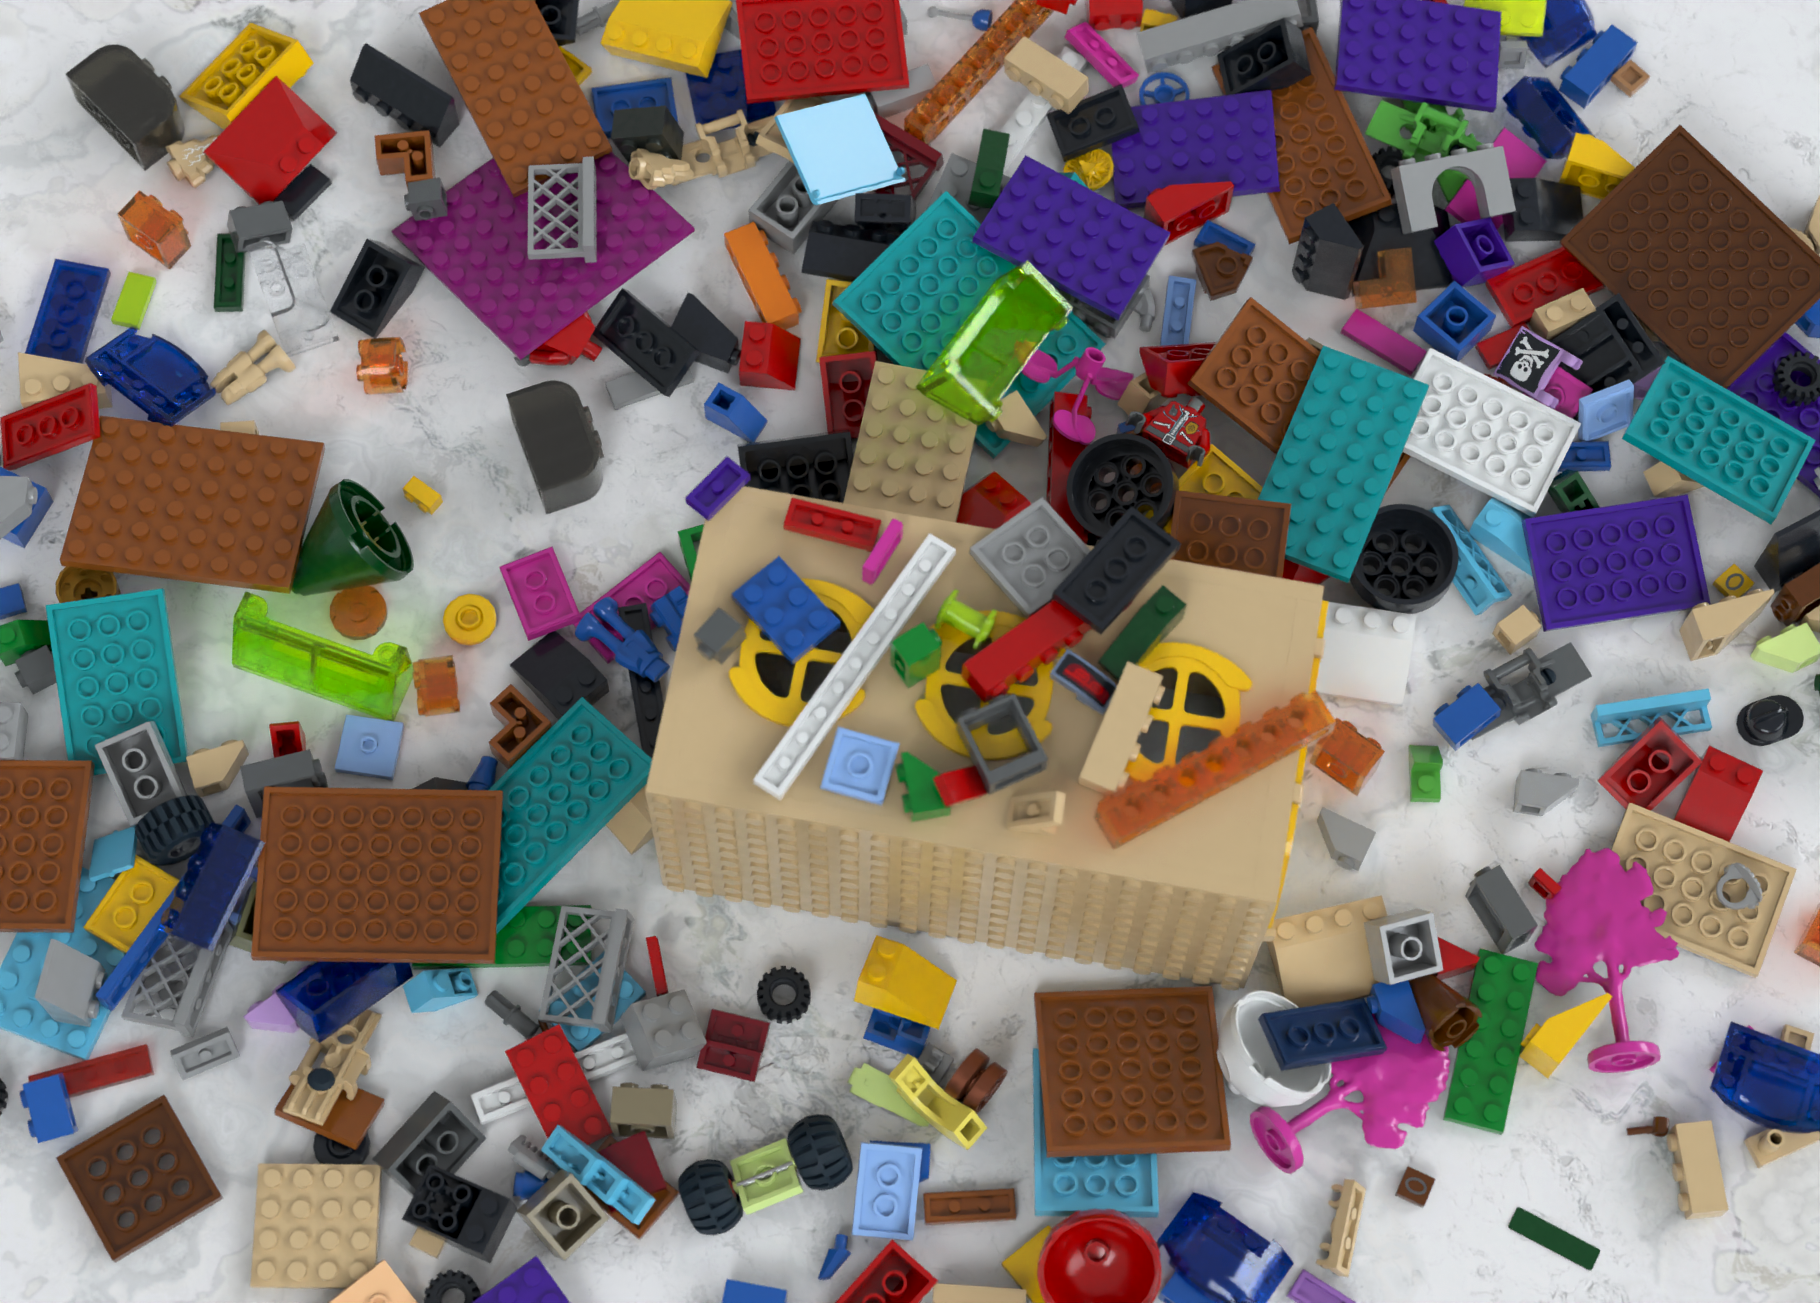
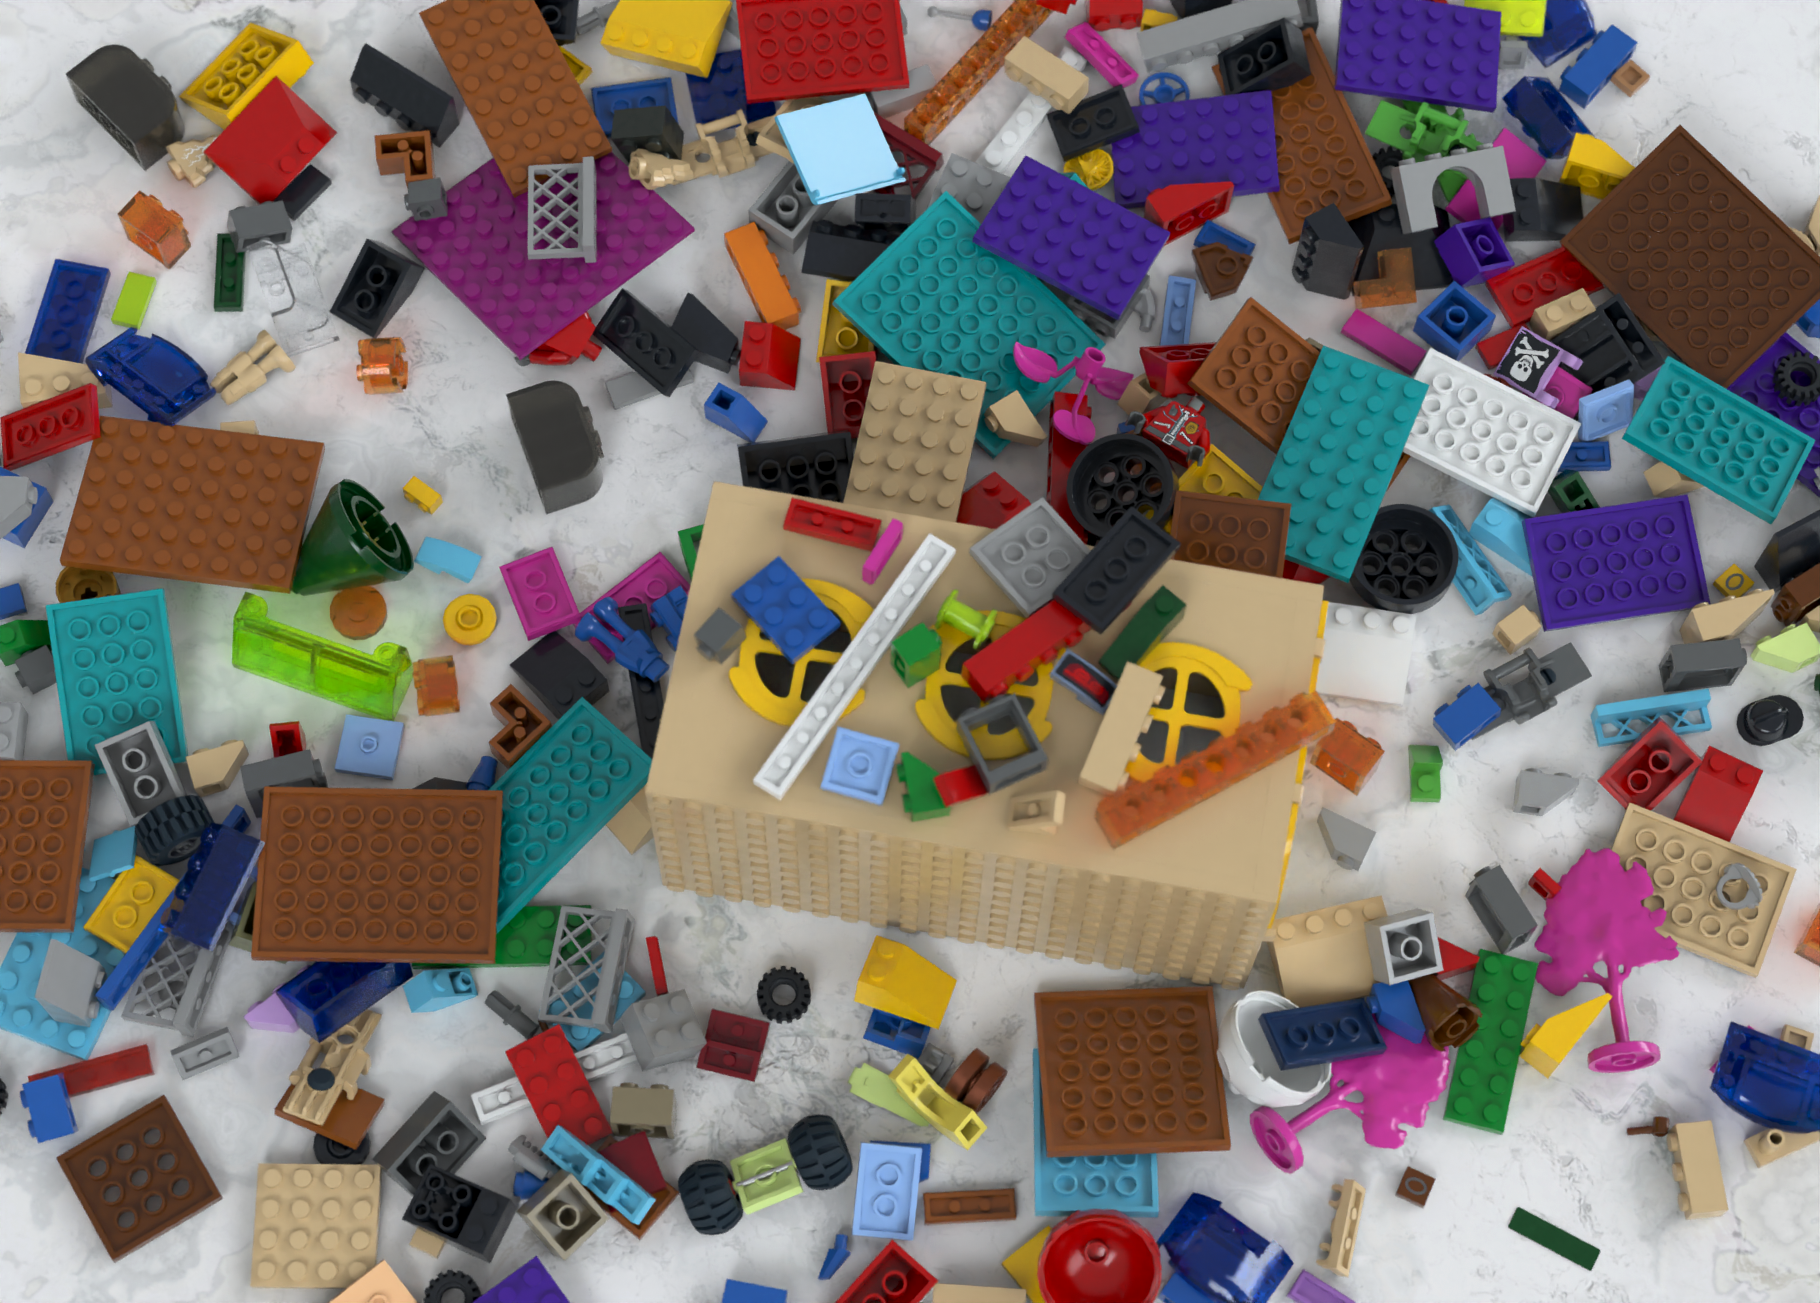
dark purple plate [685,456,750,521] -> none
clear neon green windscreen [915,260,1073,426] -> none
dark green slope [968,128,1010,209] -> none
none -> medium azure slope [414,537,482,584]
none -> dark grey window [1659,639,1747,692]

